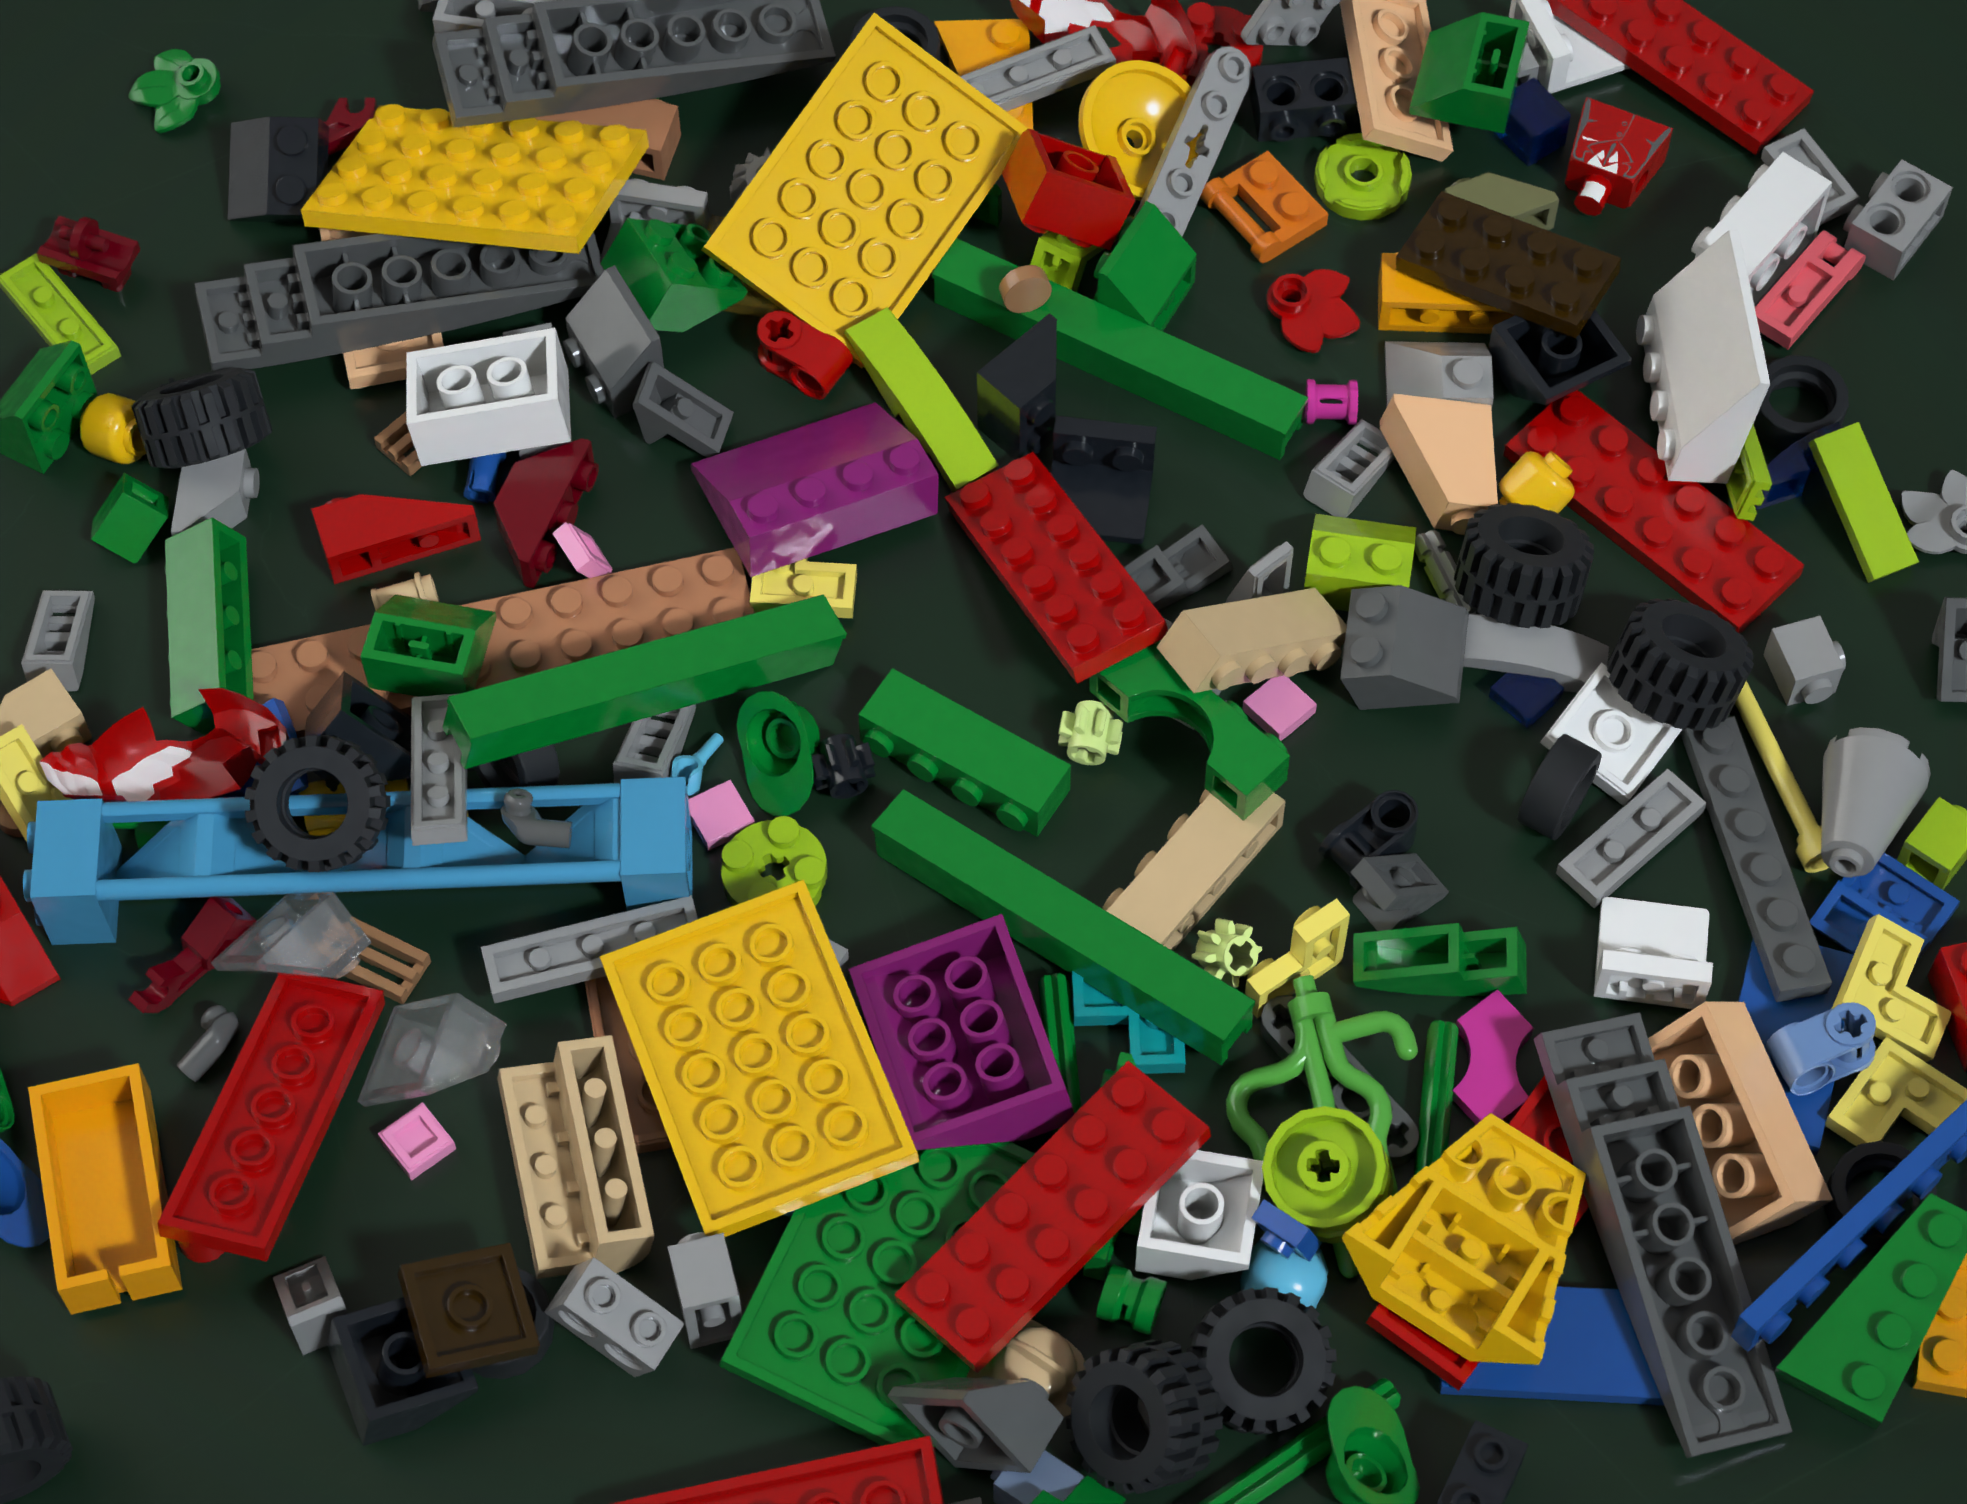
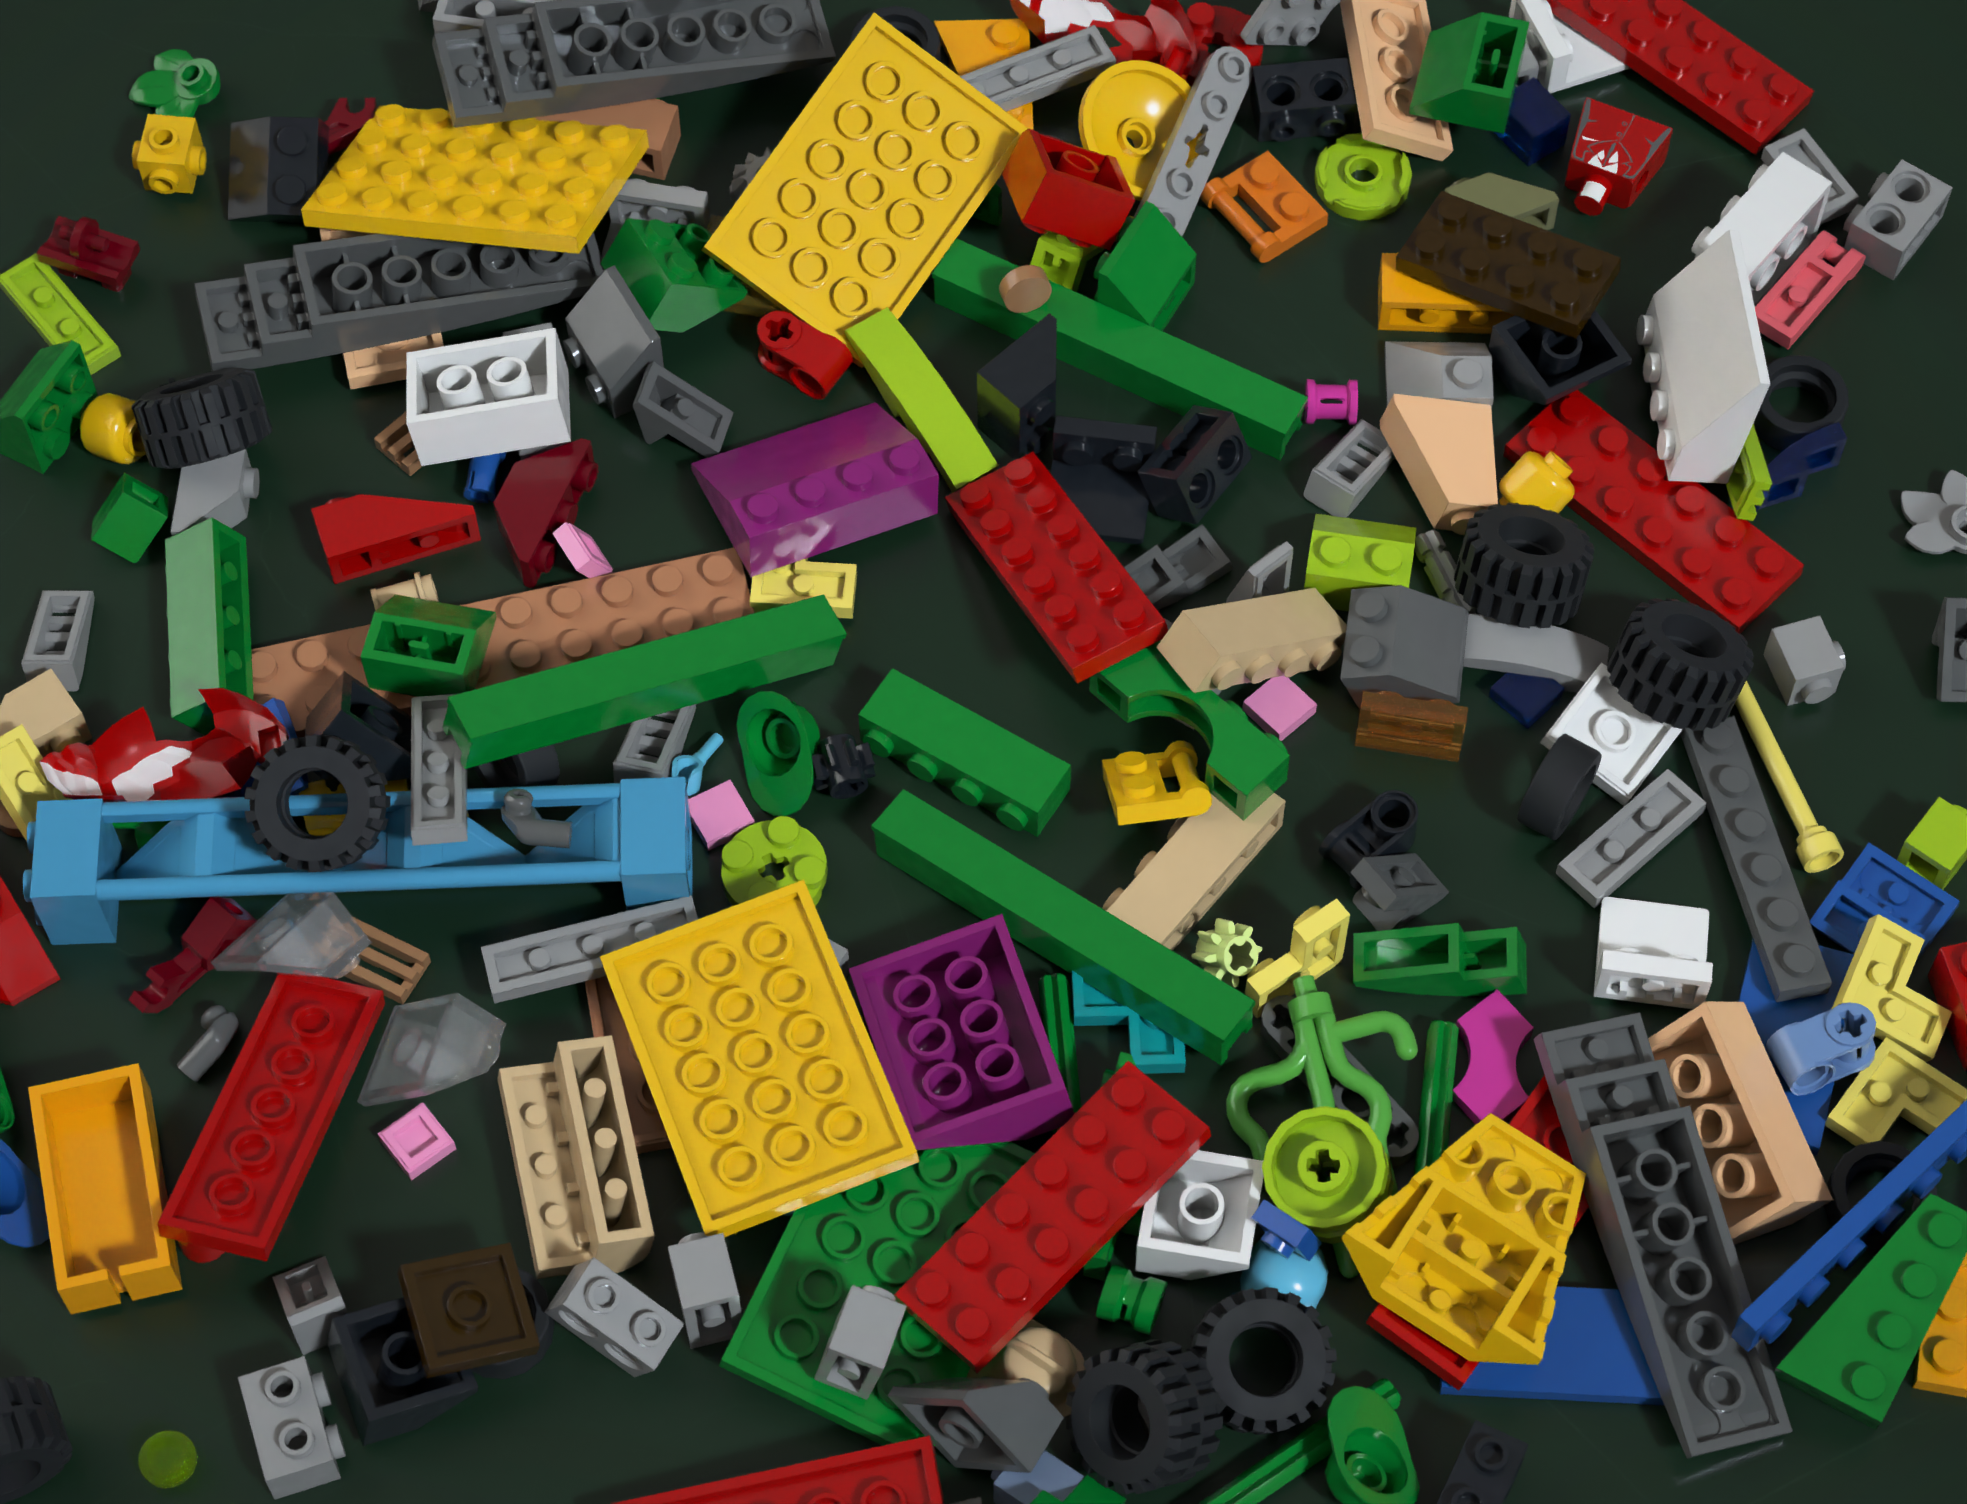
yellowish green gear [1058,700,1123,765] -> none
red plate [1266,269,1361,353] -> none
lime tile [1808,422,1919,583] -> none
light grey cone [1821,727,1931,877] -> none
none -> yellow brick [132,114,206,194]
none -> clear neon green plate [138,1430,197,1488]
none -> light grey brick [238,1356,346,1500]
none -> light grey brick [814,1285,907,1400]
none -> yellow plate [1102,741,1212,826]
none -> black brick [1138,405,1252,525]
none -> clear orange plate [1355,691,1468,762]

